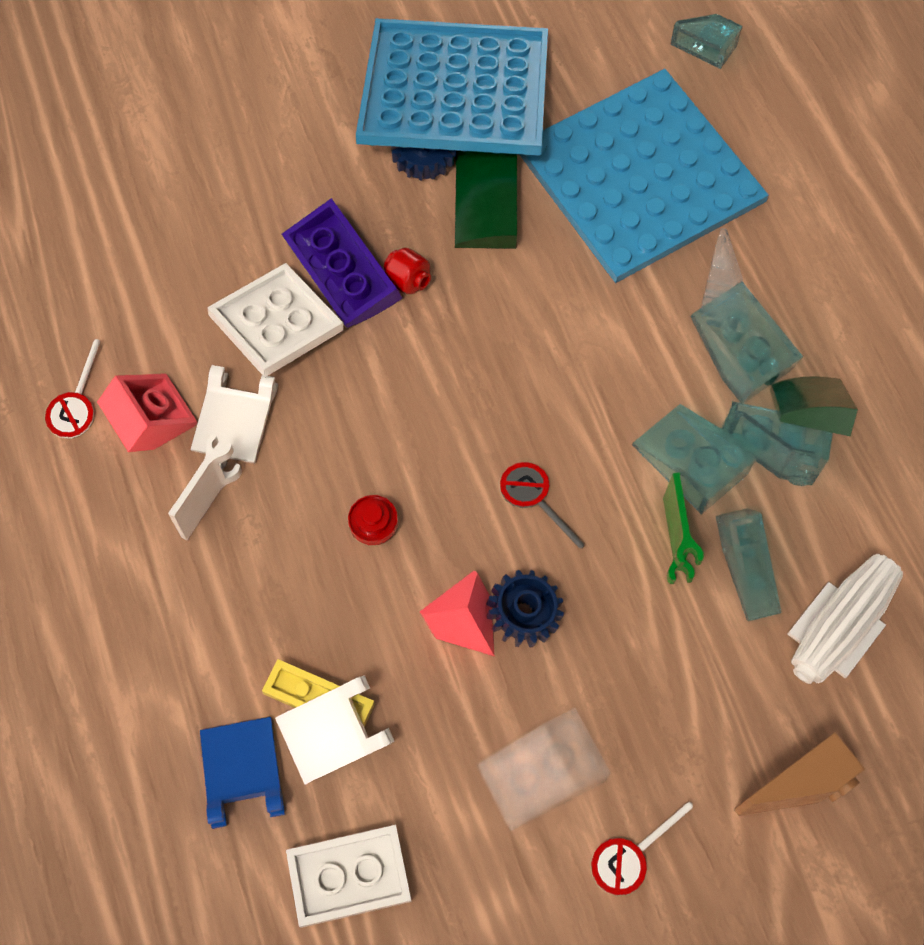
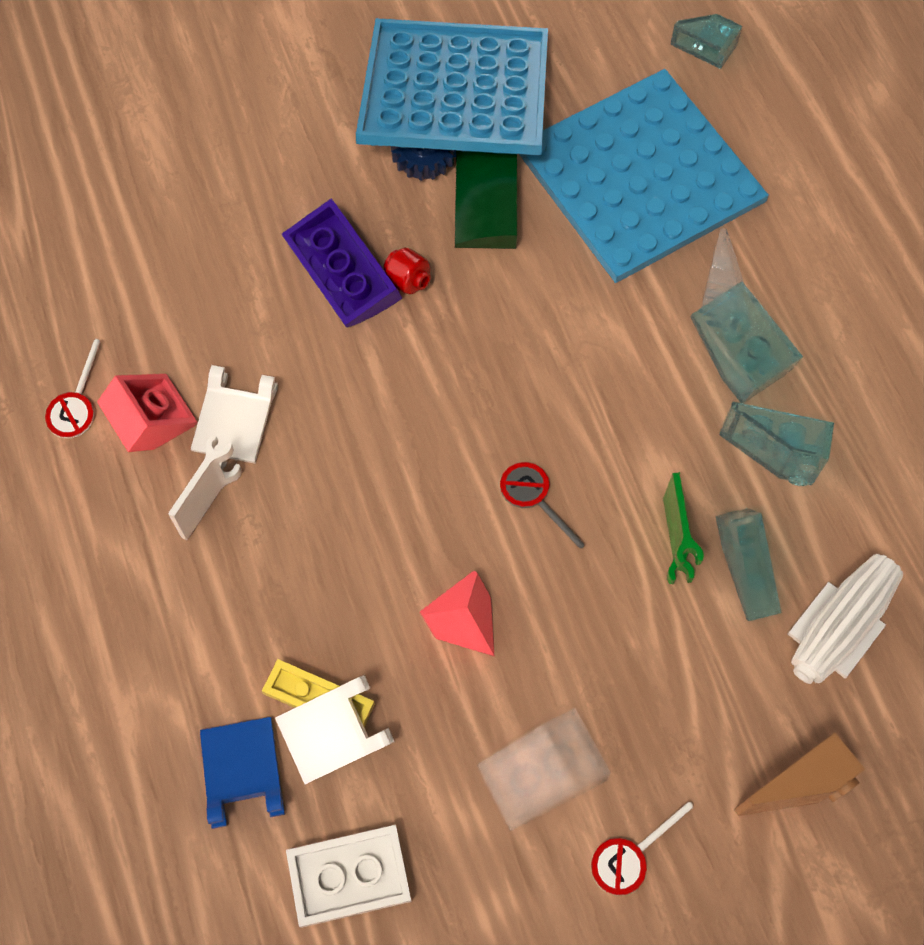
white plate [207,263,343,377] -> none
red plate [348,495,398,545] -> none
dark blue gear [486,570,564,648] -> none
clear light blue slope [632,404,756,515] -> none
dark green slope [770,376,858,436] -> none

